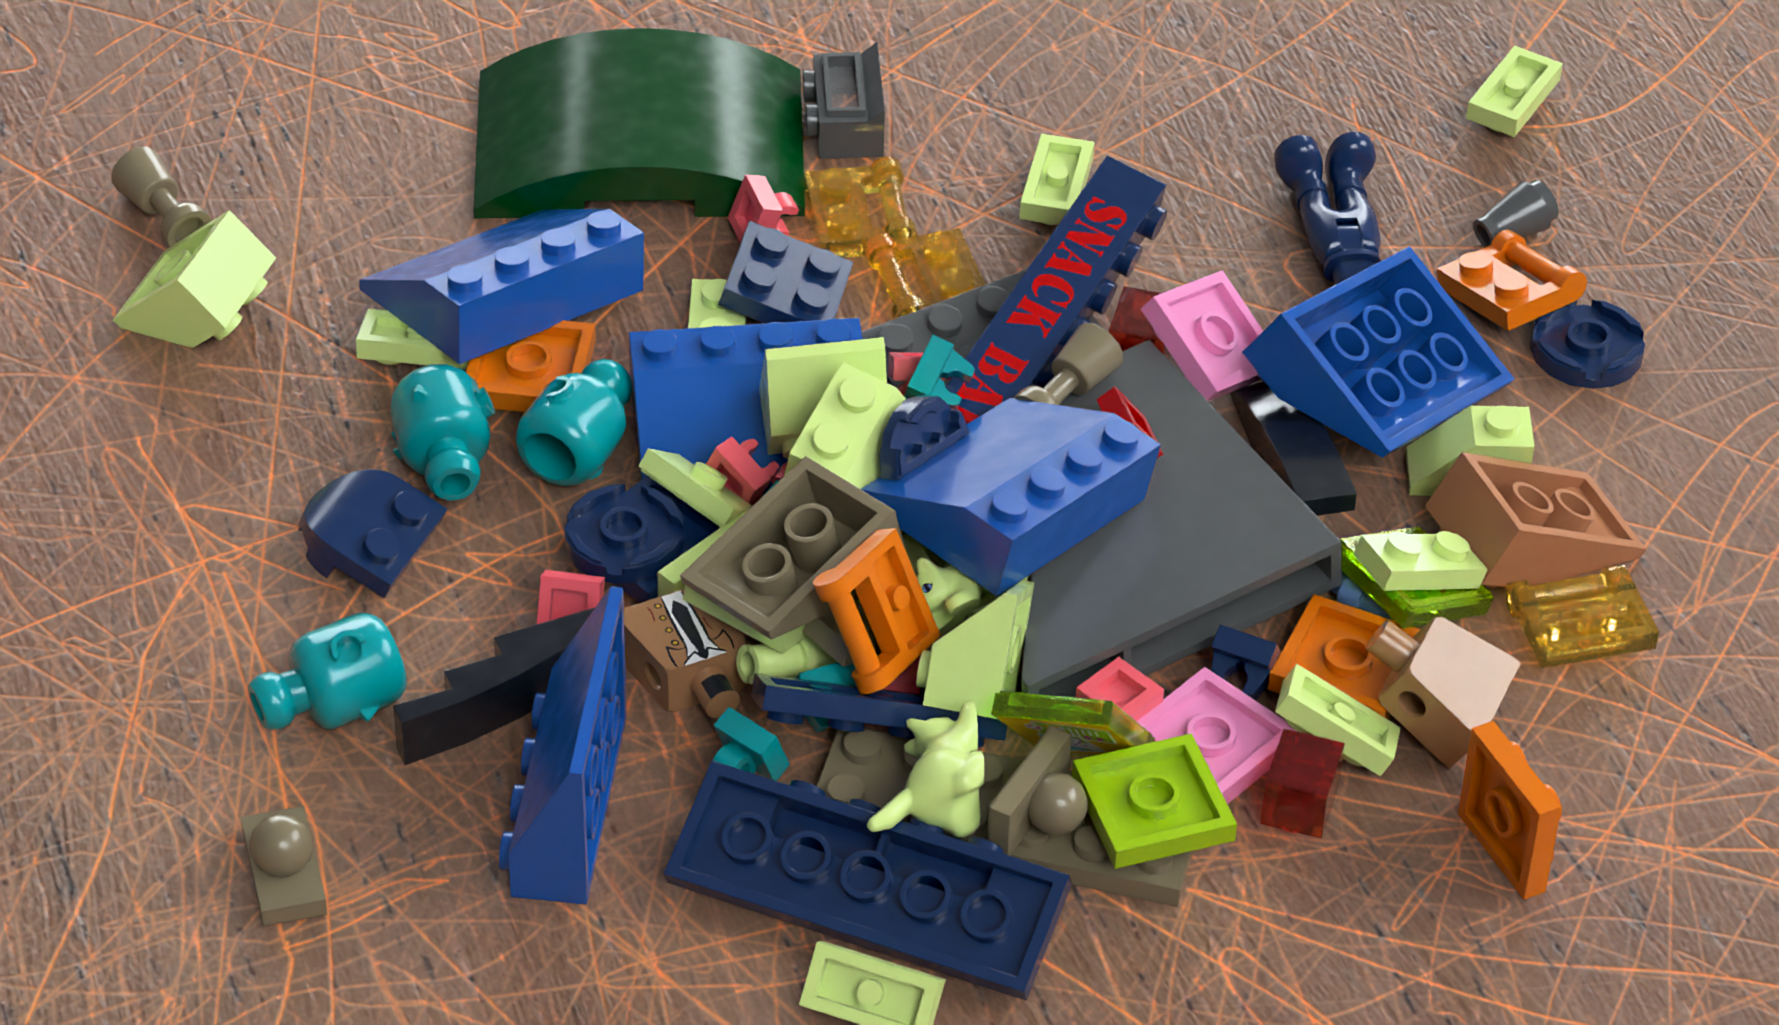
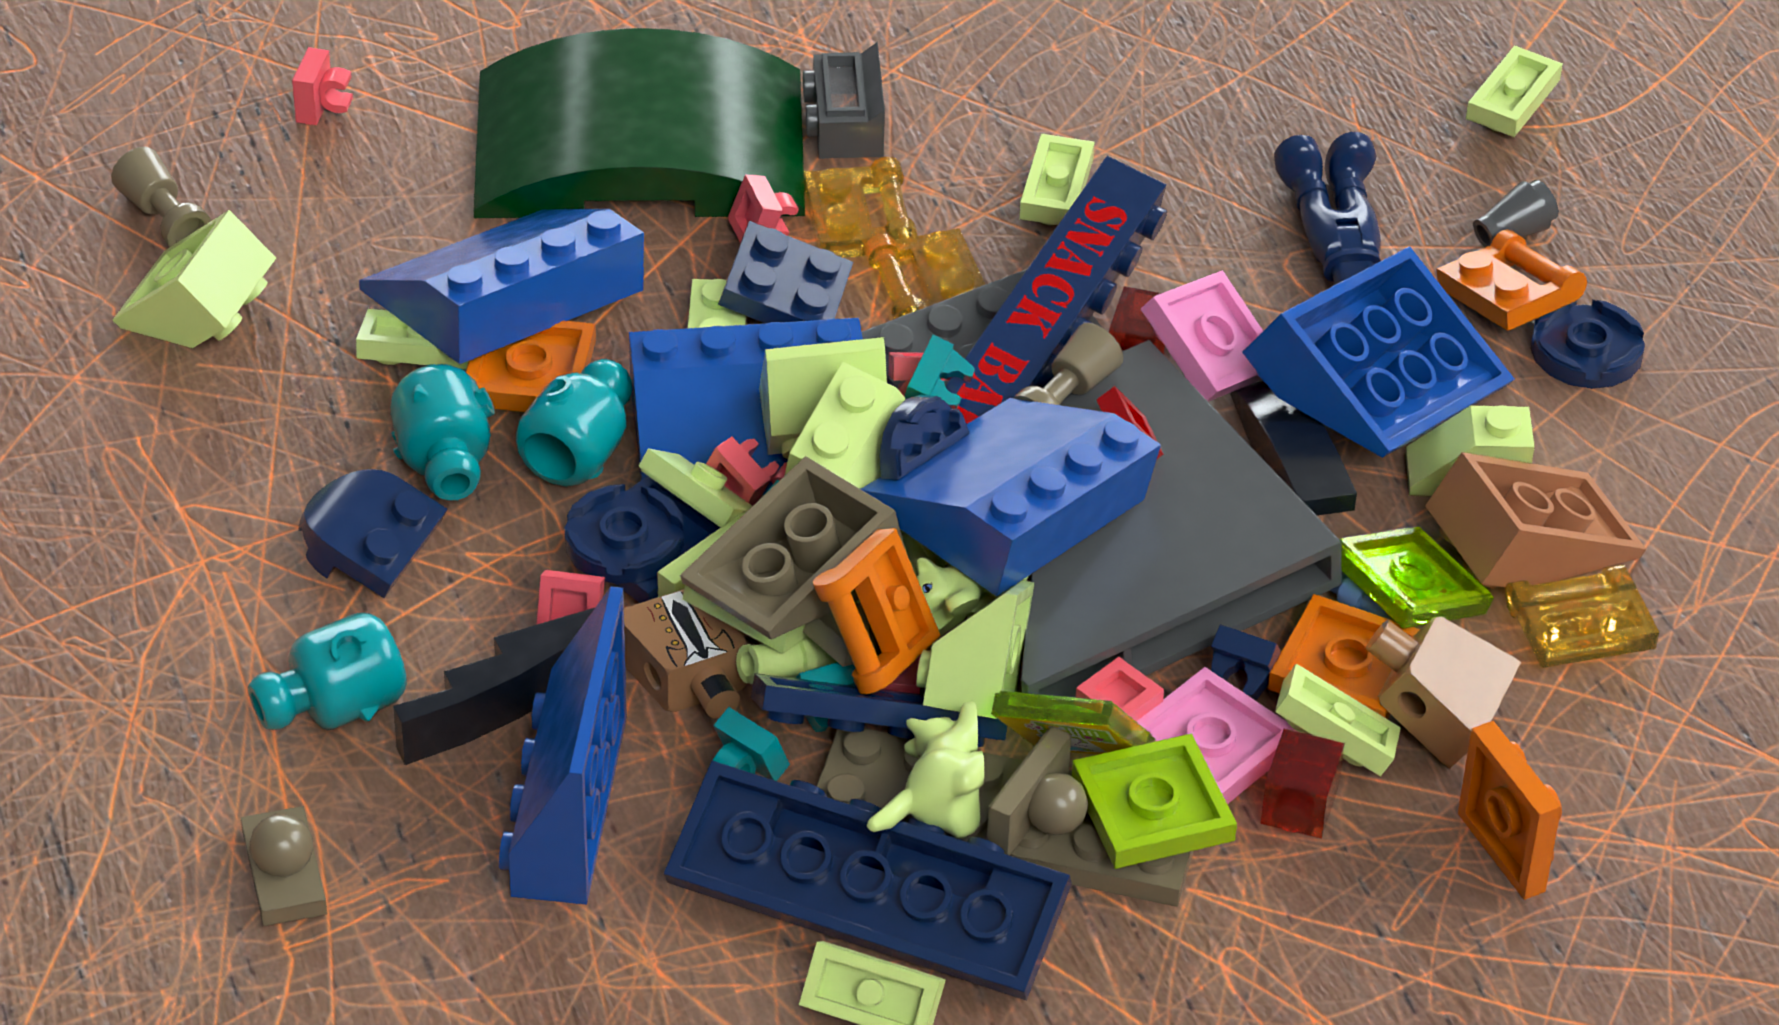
yellowish green plate [1353,531,1488,591] -> none
none -> coral tile [292,47,353,126]

